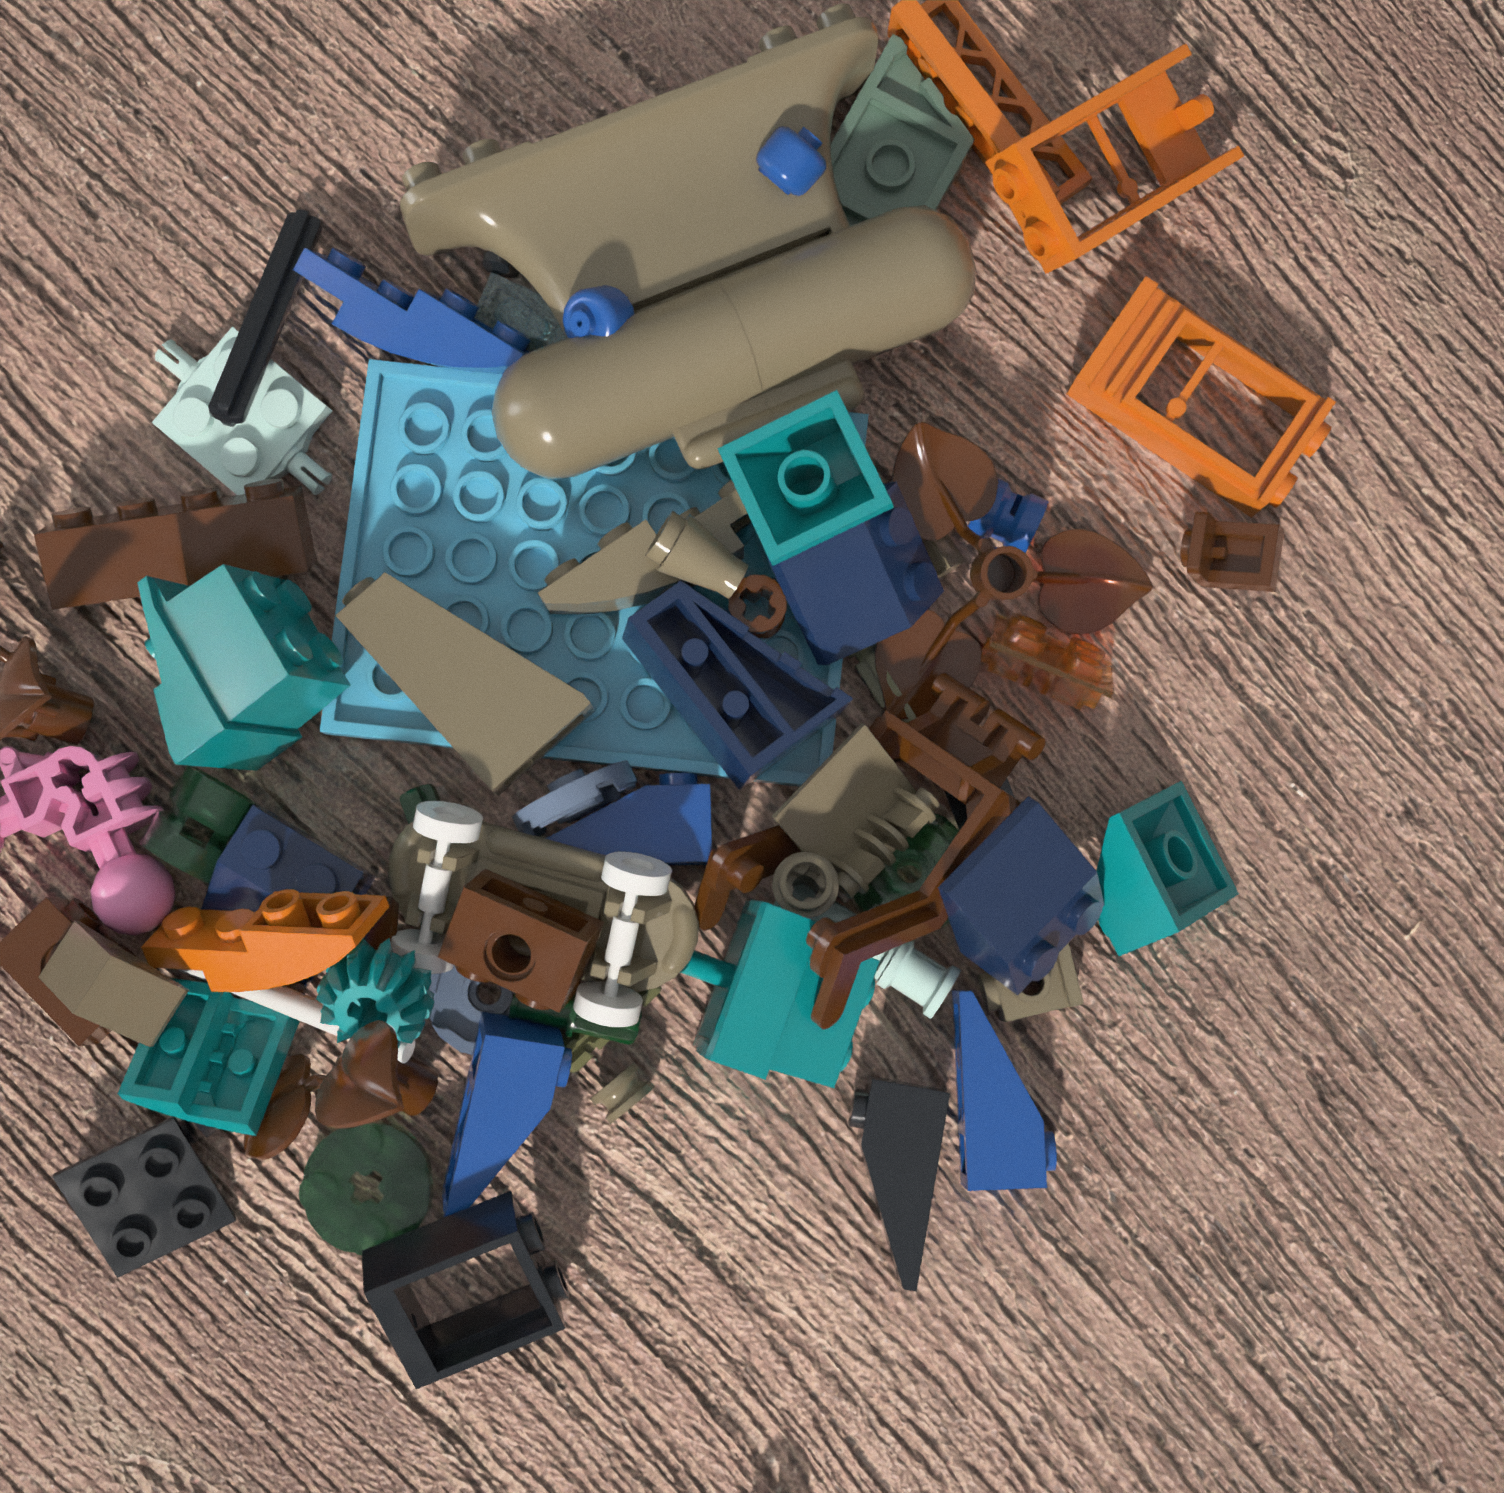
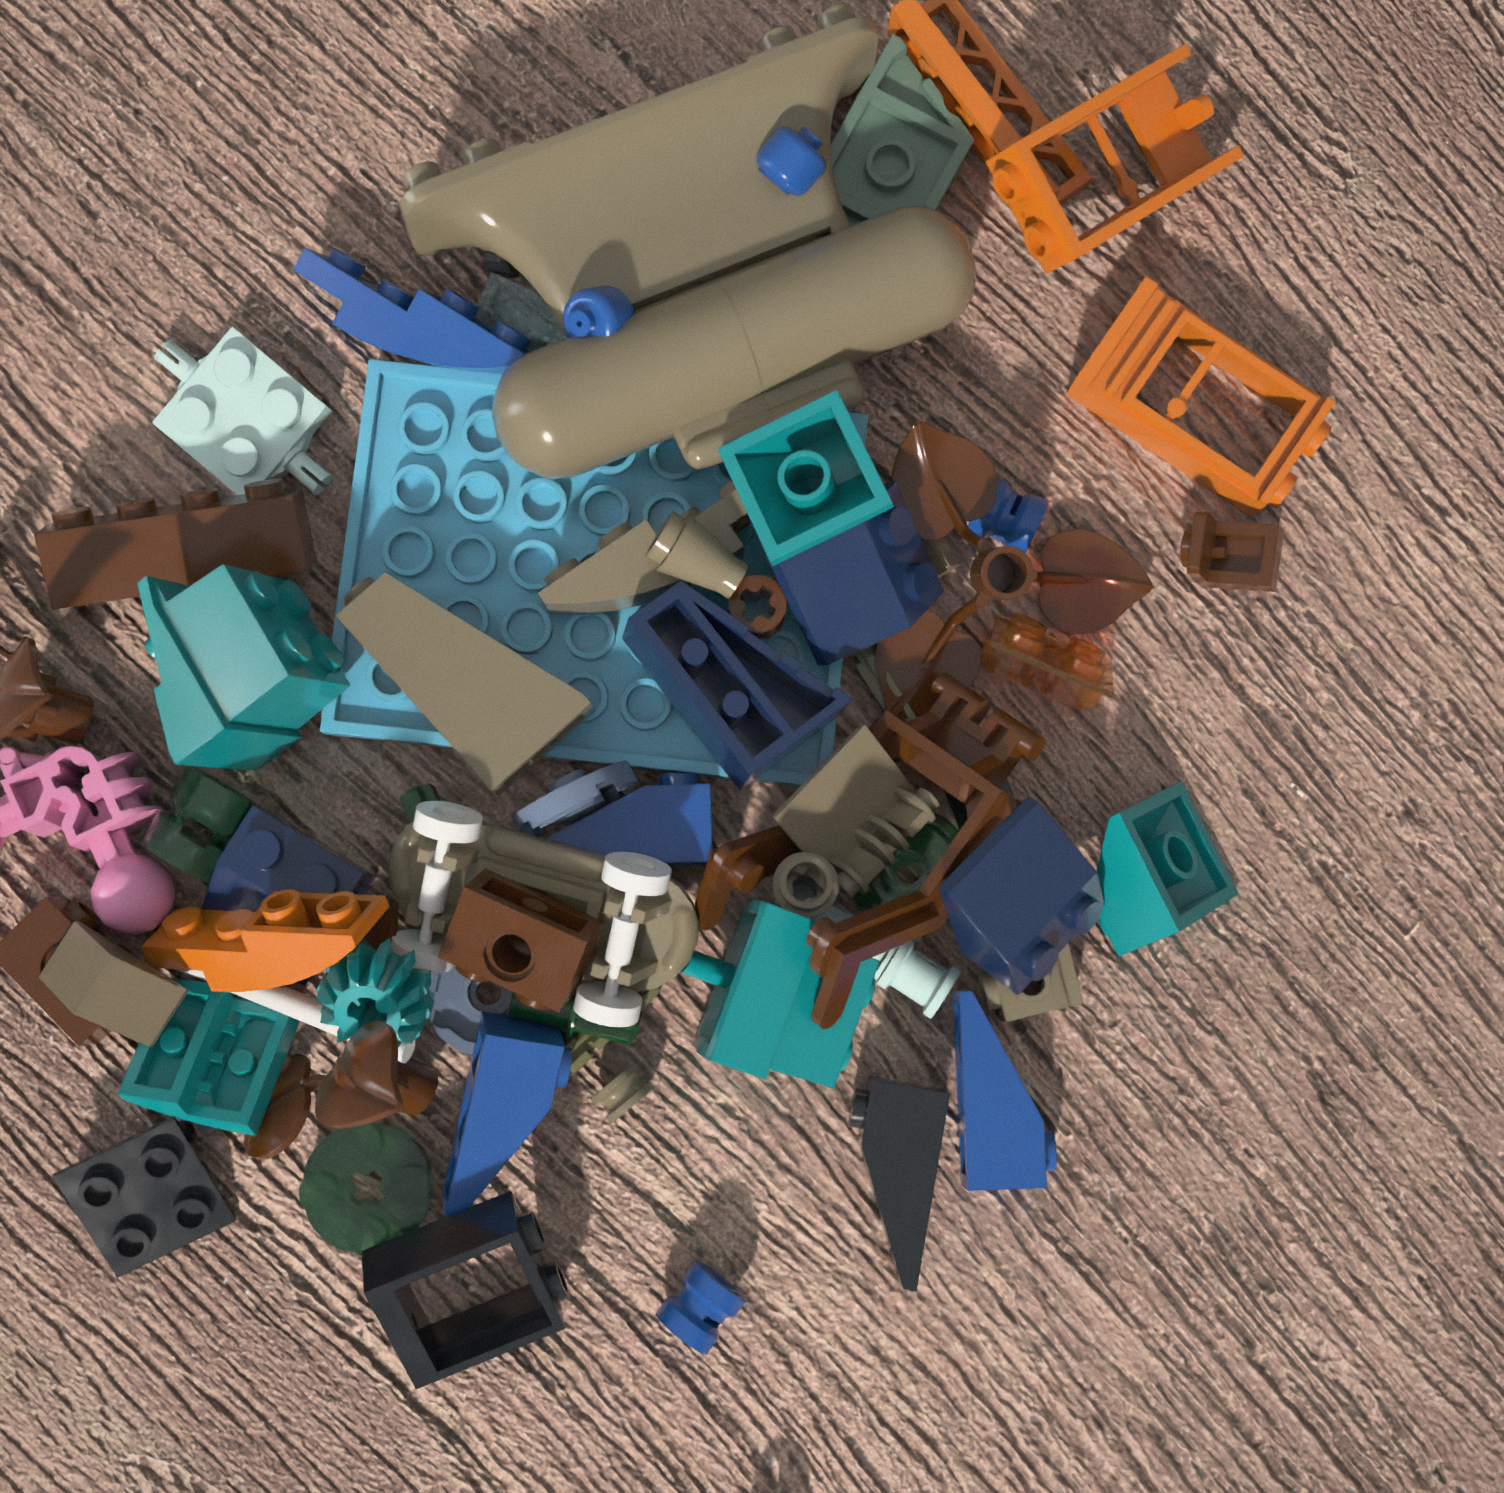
black axle [208,208,323,427] -> none
none -> blue wheel [655,1260,747,1355]

